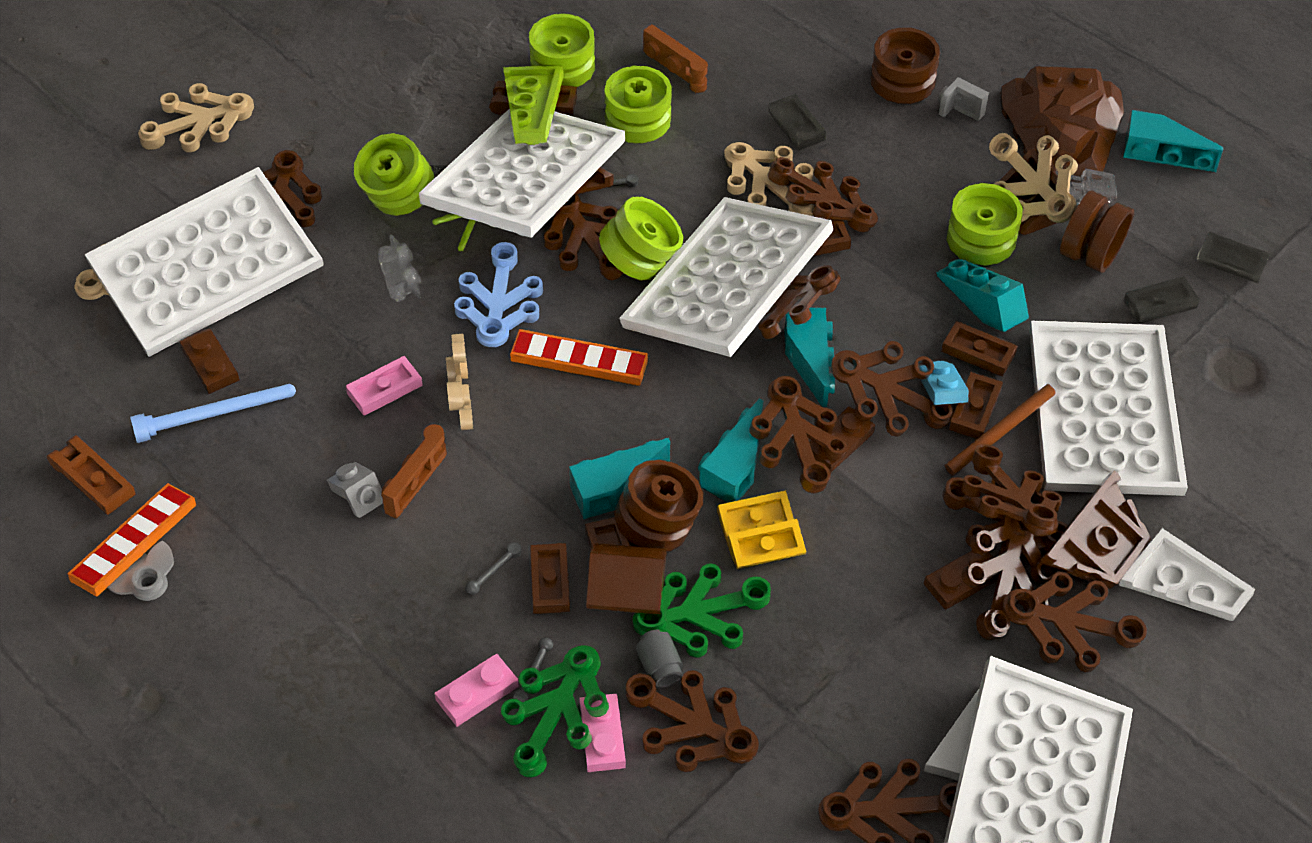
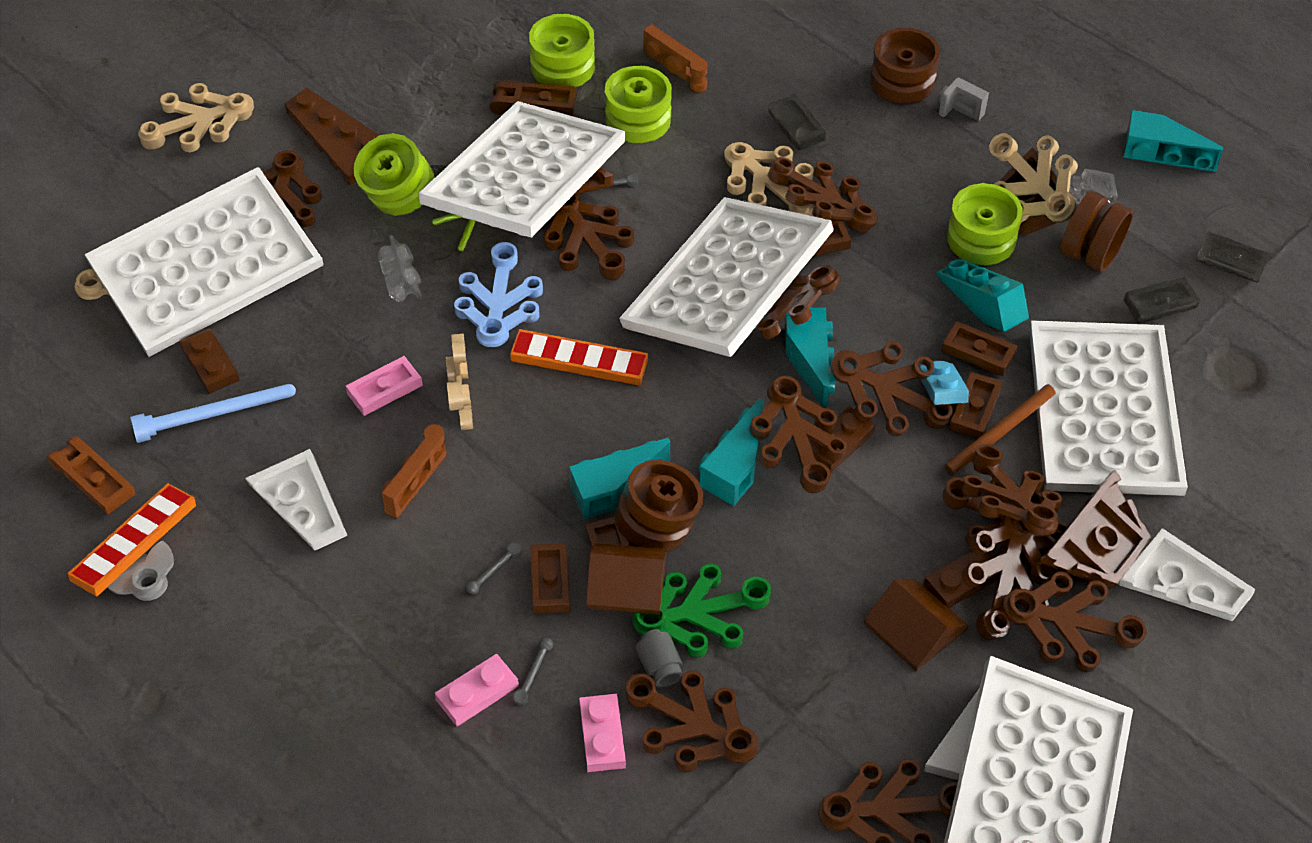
light grey bracket [327,462,383,518] -> none
green plant [501,645,609,778] -> none
lime wing [503,65,564,145] -> none
lime wheel [599,197,683,280] -> none
yellow slope [716,490,807,569] -> none
reddish brown wedge [1000,66,1124,182] -> none
none -> white wing [246,449,348,550]
none -> reddish brown wing [285,88,380,186]
none -> reddish brown slope [864,579,968,671]

